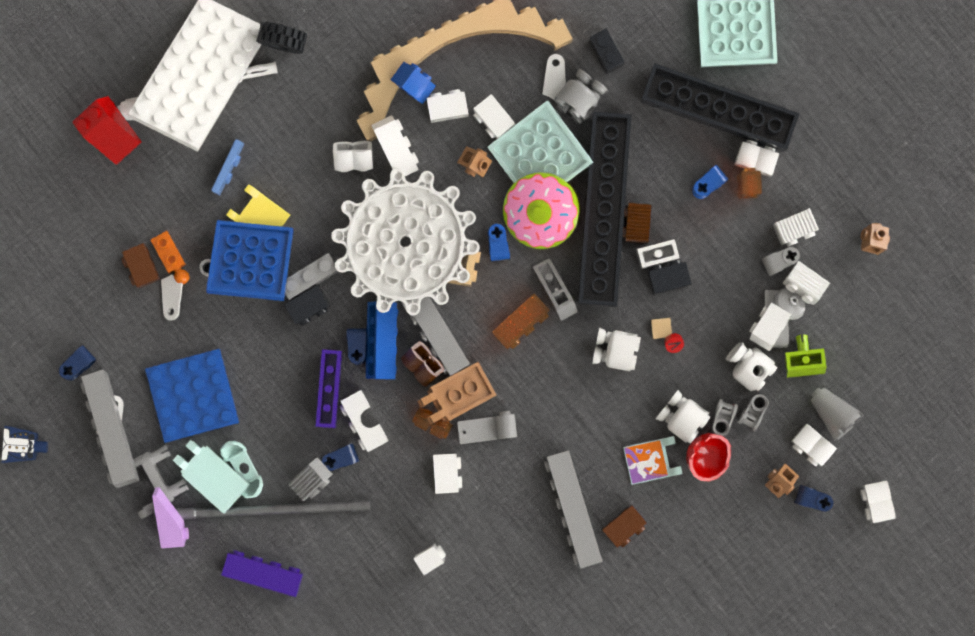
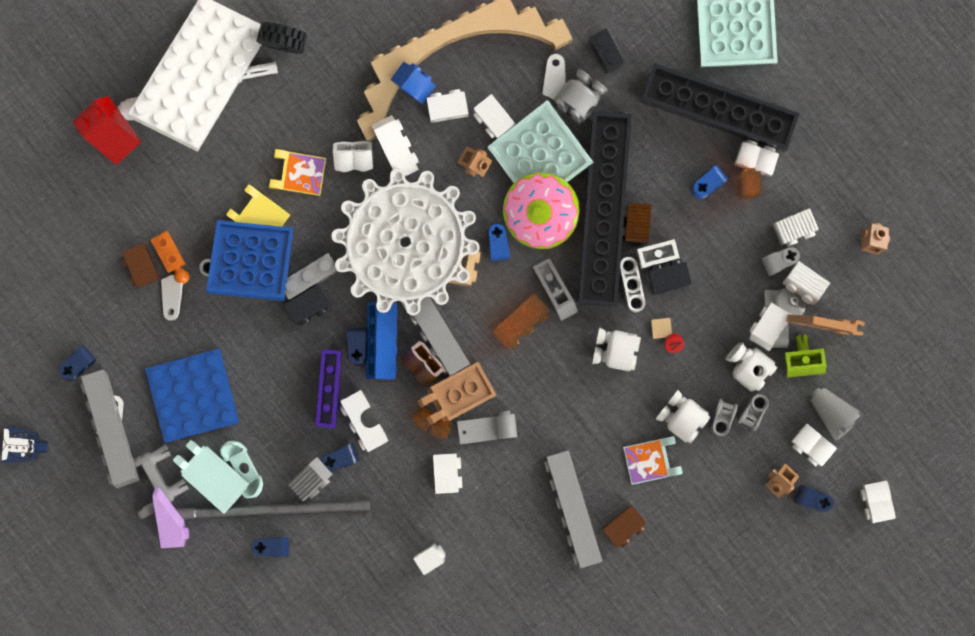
medium blue plate [211,139,244,196] -> none
dark purple brick [221,550,303,597] -> none
red cylinder [686,433,731,482] -> none
none -> dark blue piece [252,537,289,557]
none -> flag [269,149,326,196]
none -> white beam [620,257,645,313]
none -> medium nougat tile [787,314,865,336]

